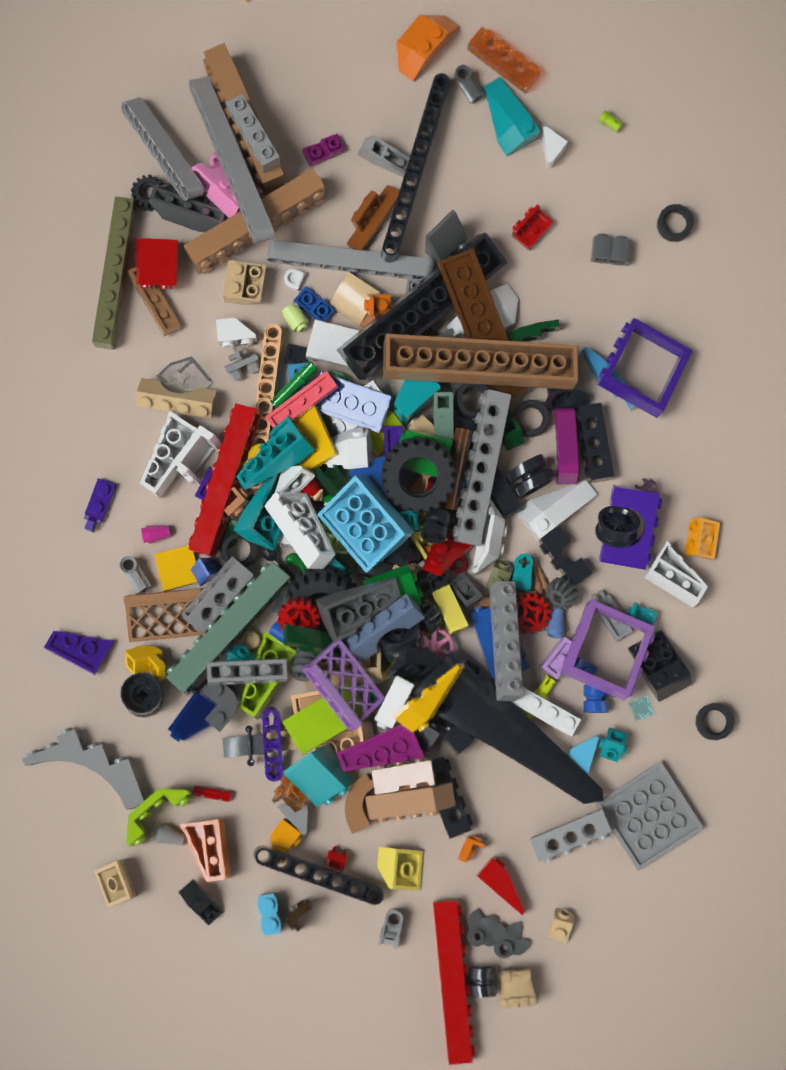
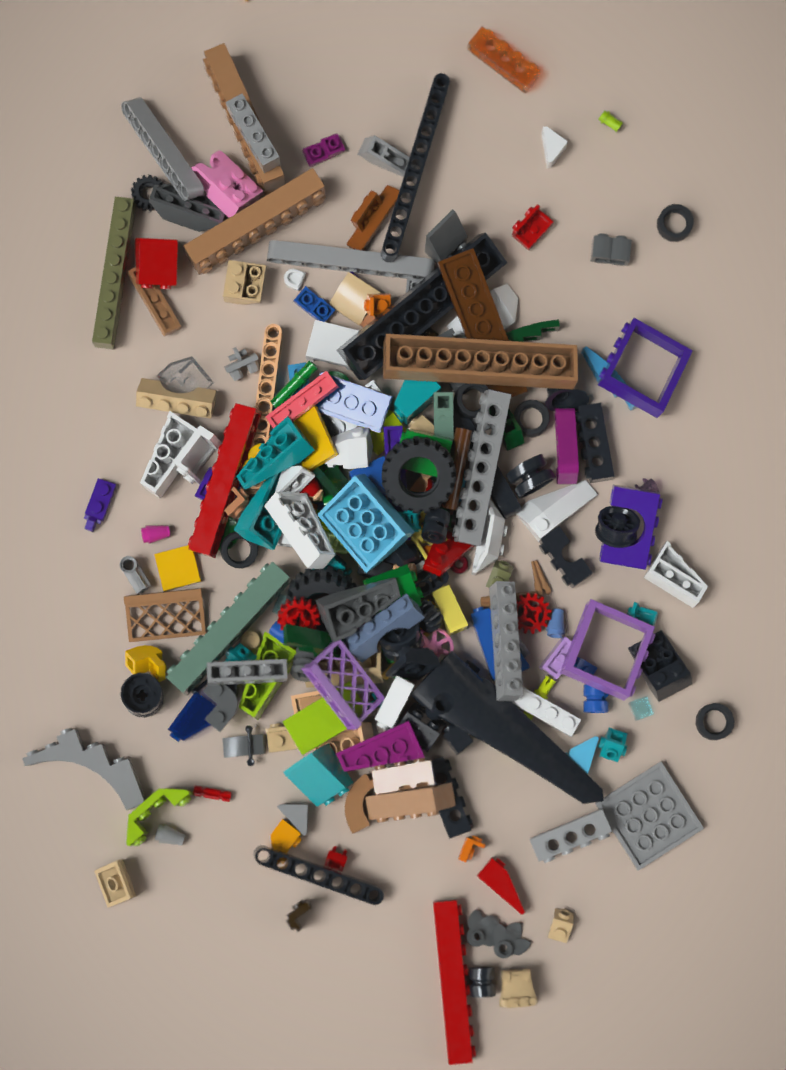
dark purple wing [44,631,115,675] -> none
black slope [178,879,223,925] -> none
orange wedge [180,819,231,882] -> none
light grey brick [181,556,254,634] -> none
light grey beam [189,76,274,243] -> none
blue slope [191,557,222,586] -> none
white slope [216,318,257,348] -> none
medium azure brick [258,893,282,936] -> none
black hinge [261,548,296,579] -> none
dark purple beam [262,707,283,782] -> none
clear orange bracket [272,775,307,812] -> none
yellowish green brick [282,304,309,333] -> none
black plate [284,344,307,365] -> none
green arm [285,553,307,574] -> none
light yellow slope [377,847,423,890] -> none
light grey piece [378,909,403,949] -> none
yellow wedge [392,663,465,732] -> none
orange wedge [396,15,459,82] -> none
dark grey slope [448,572,483,607] -> none
dark grey piece [454,65,484,104] -> none
teal wedge [484,77,540,156] -> none
teal piece [511,554,533,592] -> none
dark grey gear [545,577,579,610] -> none
light grey hinge [592,590,633,642] -> none
light orange bracket [685,517,720,560] -> none

